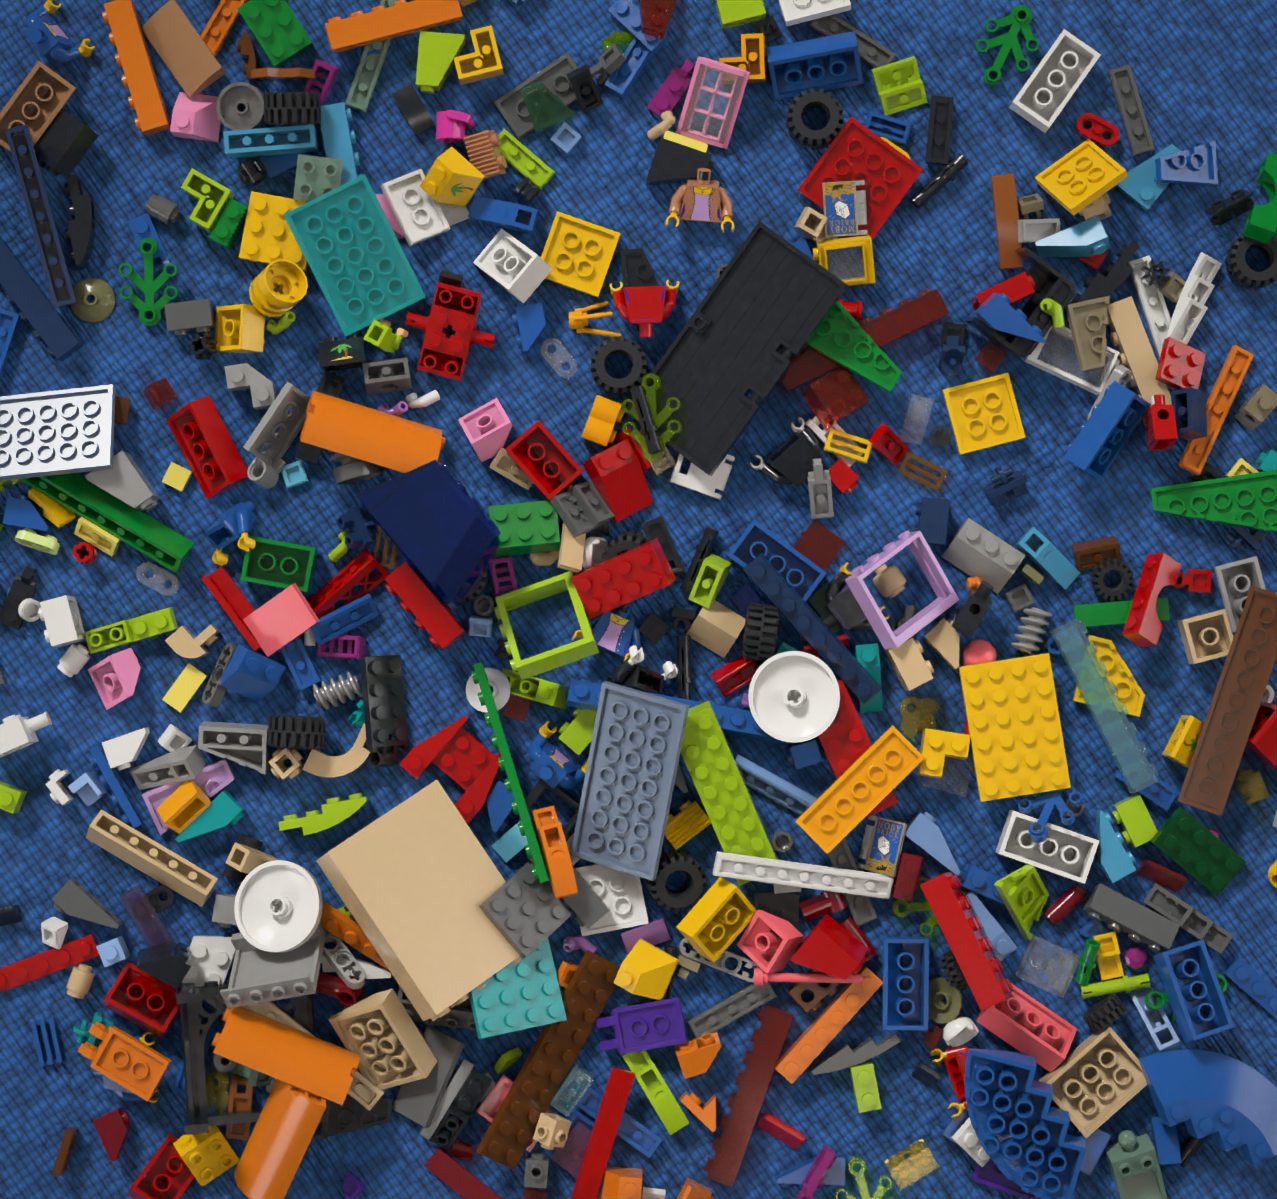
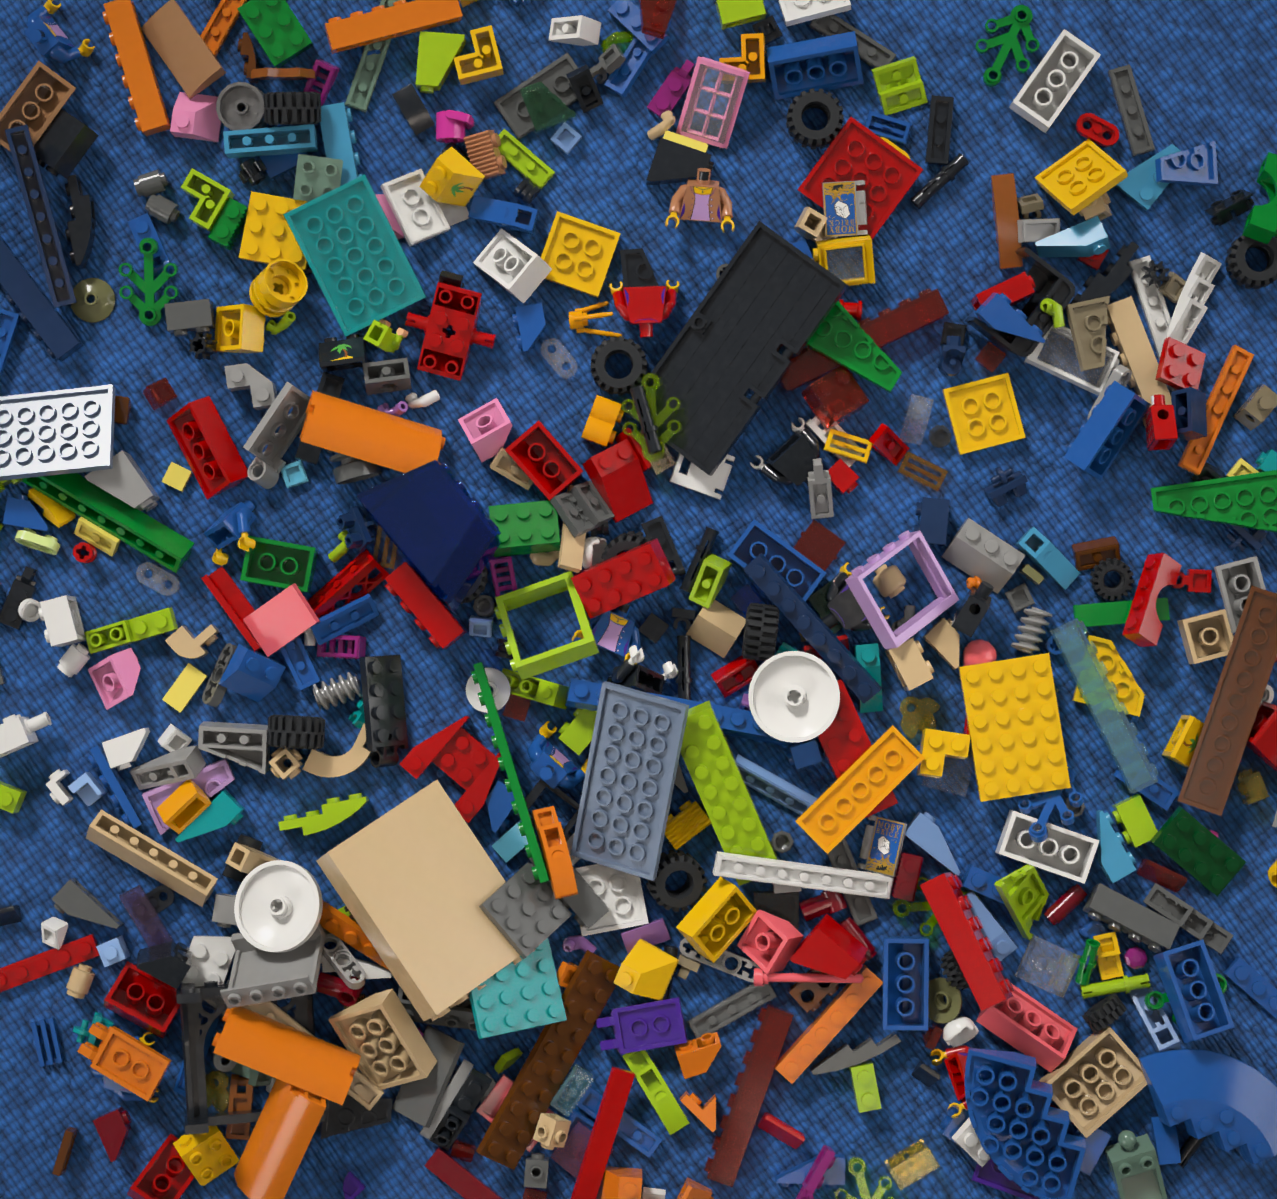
none -> dark grey brick [133,169,169,197]
none -> white slope [549,15,601,46]

